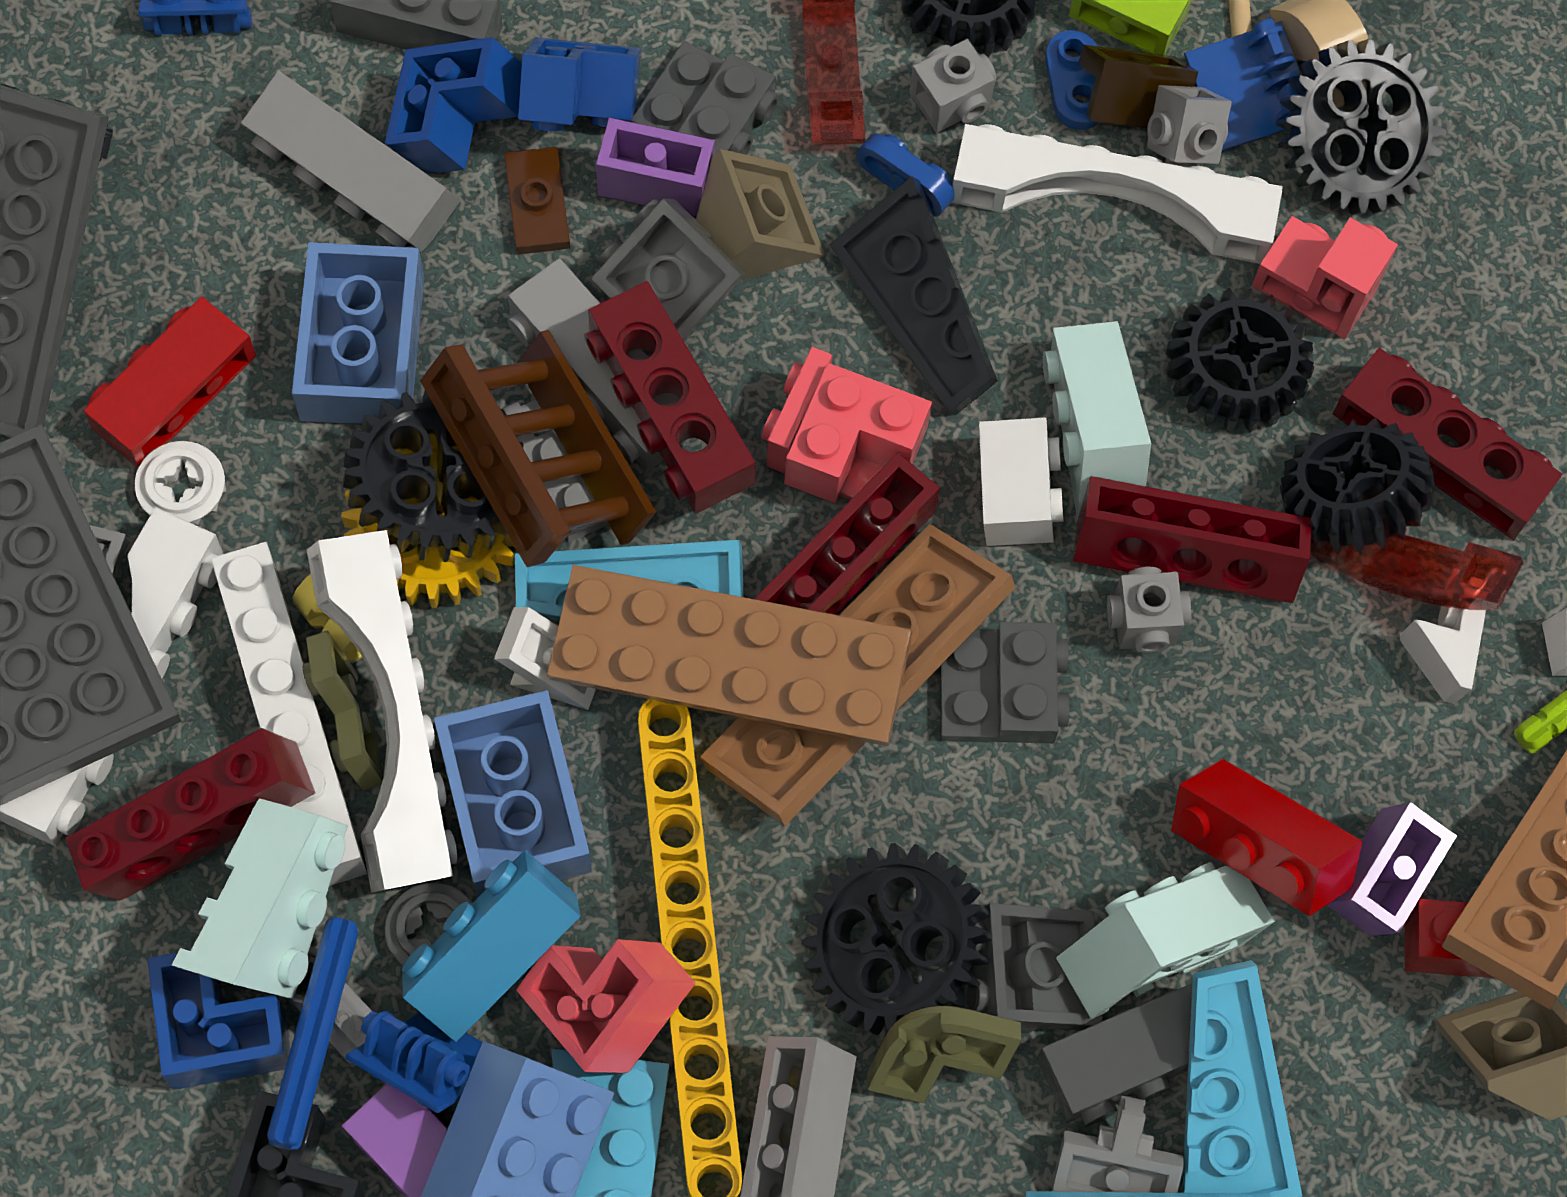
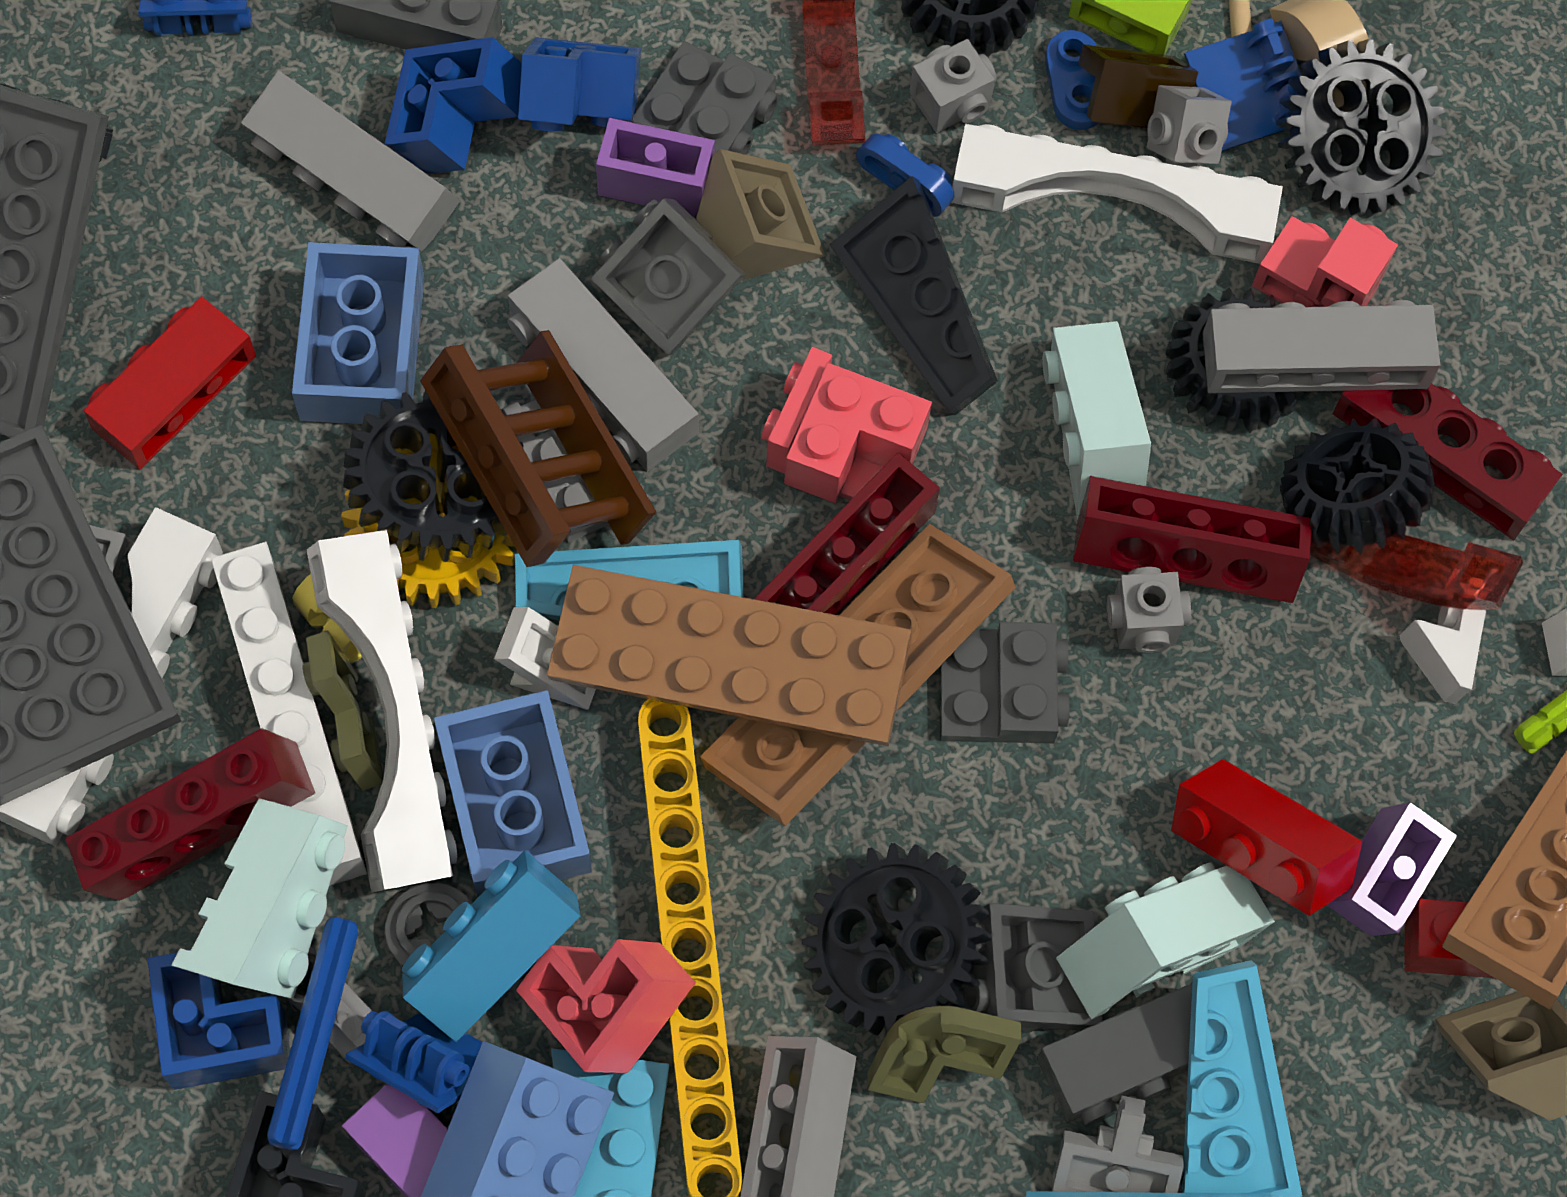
white gear [135,441,226,525] -> none
reddish brown plate [504,147,570,255] -> none
dark red brick [584,281,756,514] -> none
white brick [979,418,1063,546] -> none
none -> light grey brick [1203,300,1440,393]

